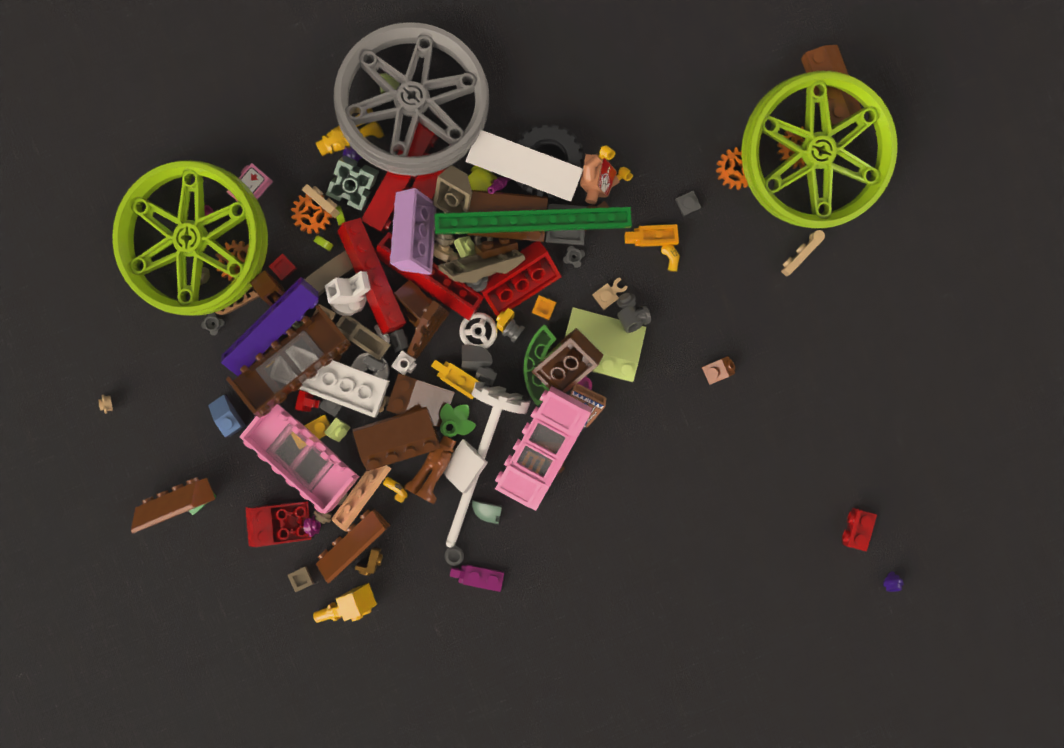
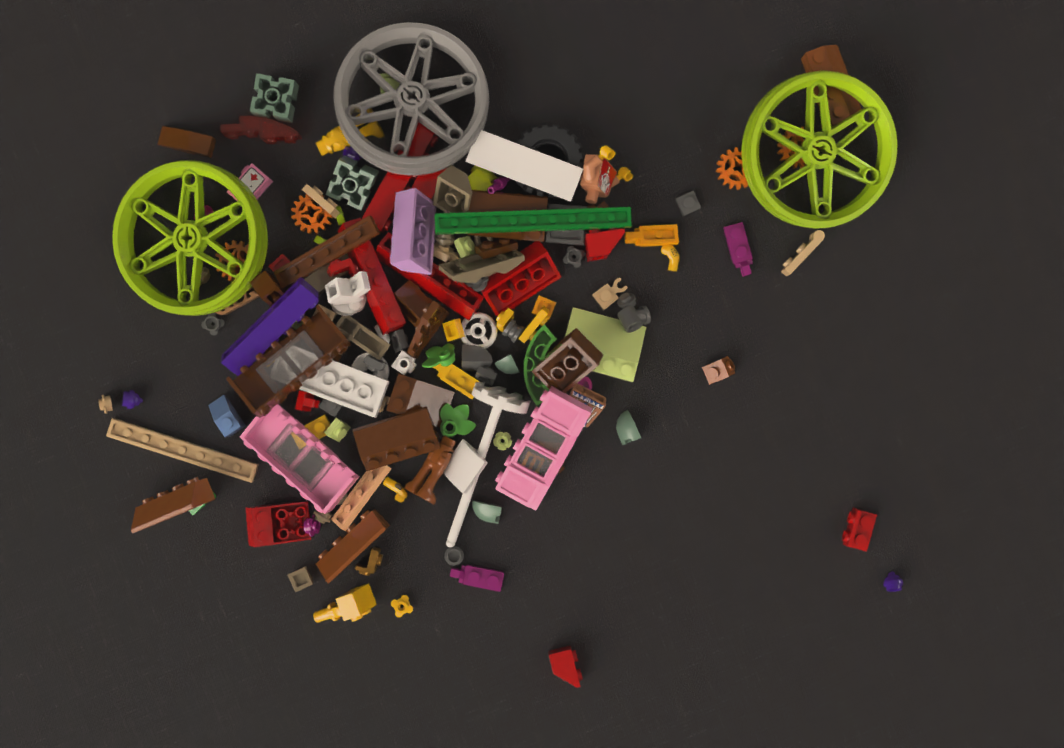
none -> tan tile [106,418,259,483]
none -> dark purple plate [122,390,143,409]
none -> reddish brown slope [157,126,216,158]
none -> clear red slope [220,116,302,144]
none -> sand green brick [250,73,299,123]
none -> reddish brown plate [274,215,381,289]
none -> red bracket [327,258,359,278]
none -> yellow plate [391,595,413,617]
none -> bright green plate [421,343,455,368]
none -> yellow plate [442,318,465,342]
none -> yellowish green plate [493,432,512,450]
none -> sand green brick [494,355,520,374]
none -> yellow plate [518,306,550,343]
none -> red slope [548,645,583,688]
none -> red slope [584,228,625,262]
none -> sand green brick [616,410,641,445]
none -> magenta hinge [723,222,753,277]

